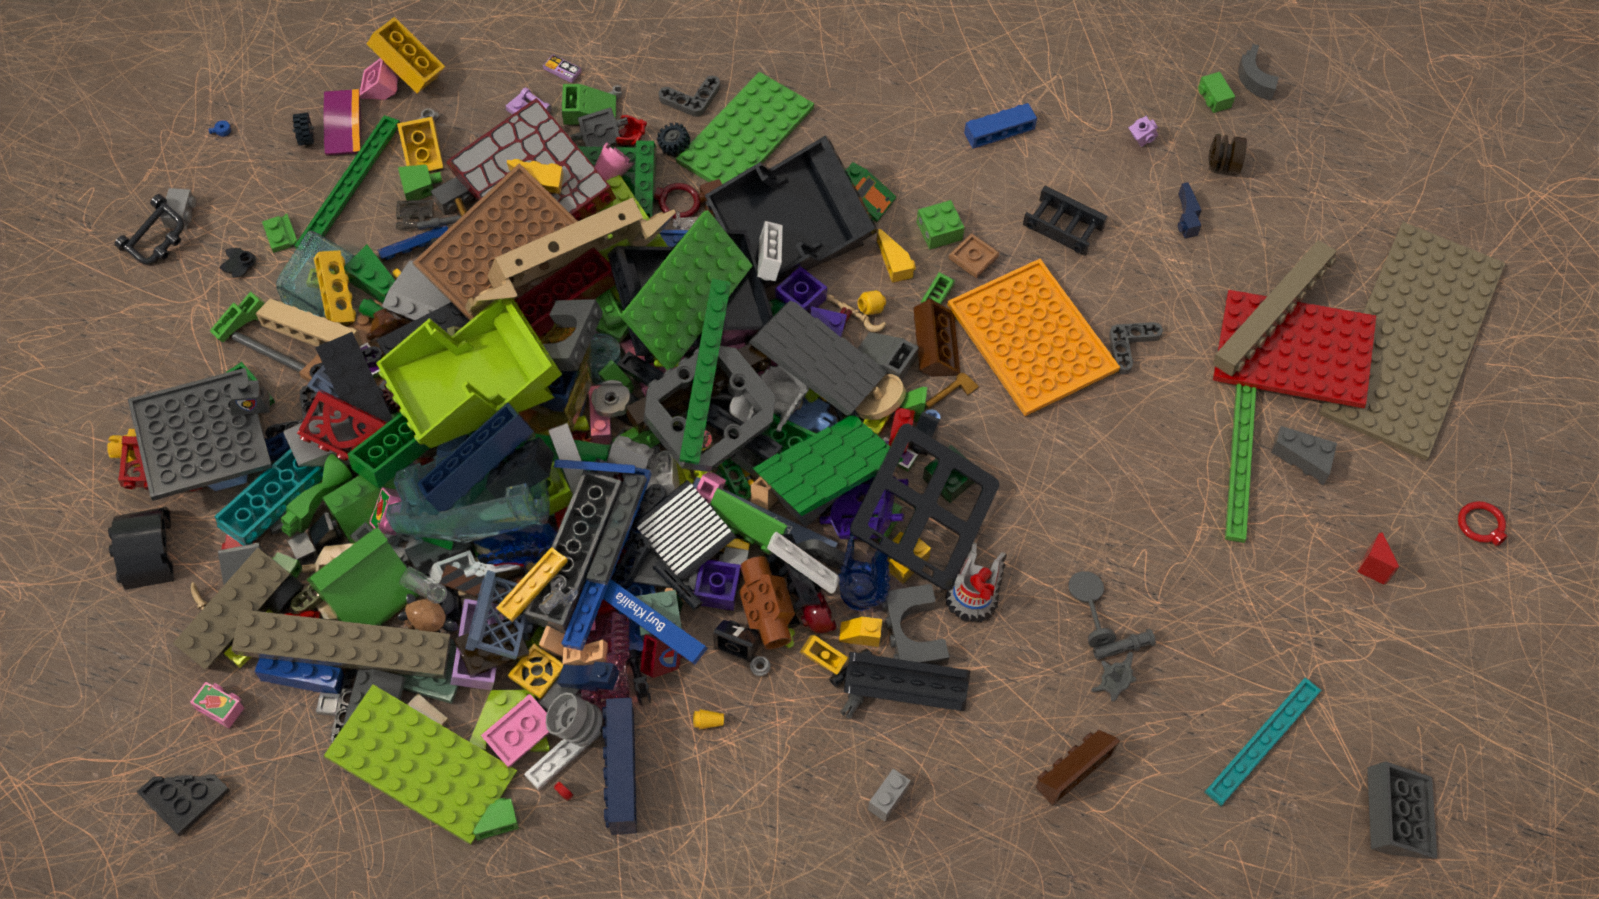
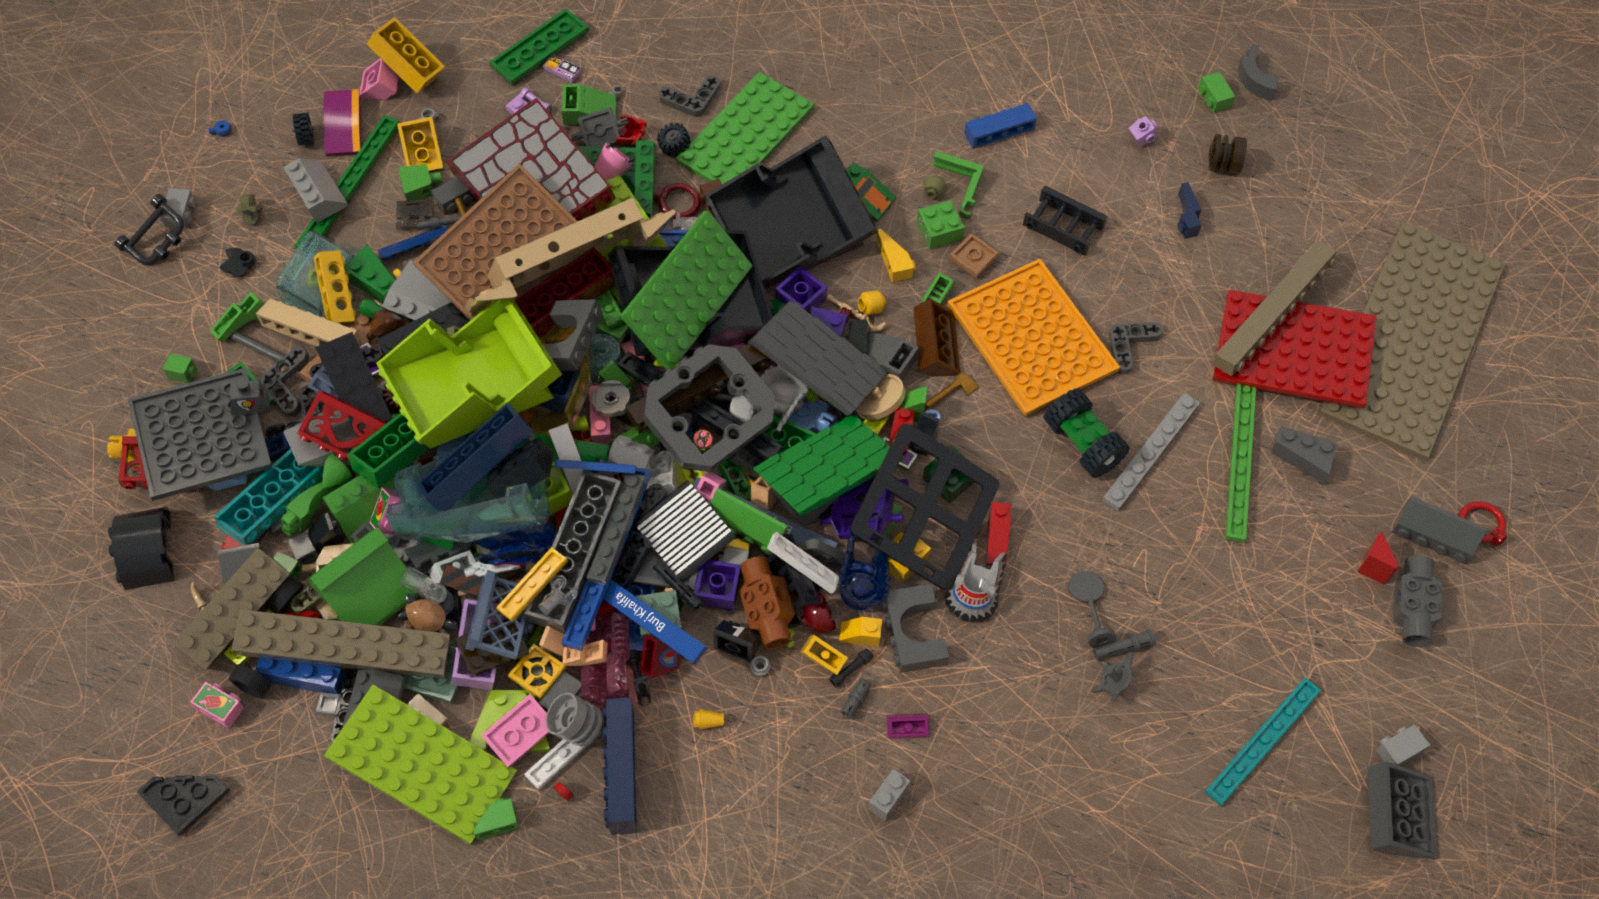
bright green plate [262,214,297,253] -> none
yellow slope [507,159,564,194] -> none
dark blue slope [557,661,620,691] -> none
green plate [679,278,731,465] -> none
white brick [757,221,783,281] -> none
black plate [843,652,971,711] -> none
red piece [970,567,995,600] -> none
reddish brown slope [1036,730,1120,806] -> none
none -> bright green brick [163,354,197,383]
none -> black tyre [228,664,271,699]
none -> olive hips [237,194,261,224]
none -> dark grey beam [260,347,309,416]
none -> light grey slope [283,158,349,223]
none -> green plate [489,8,589,85]
none -> black slope [849,319,871,355]
none -> magenta slope [886,713,929,738]
none -> olive cone [923,176,947,199]
none -> bright green hinge [933,151,984,218]
none -> red slope [986,502,1011,567]
none -> black plate [1043,388,1130,478]
none -> light grey plate [1102,392,1200,511]
none -> light grey brick [1376,724,1430,766]
none -> dark grey slope [1392,496,1487,564]
none -> dark grey brick [1393,556,1442,647]

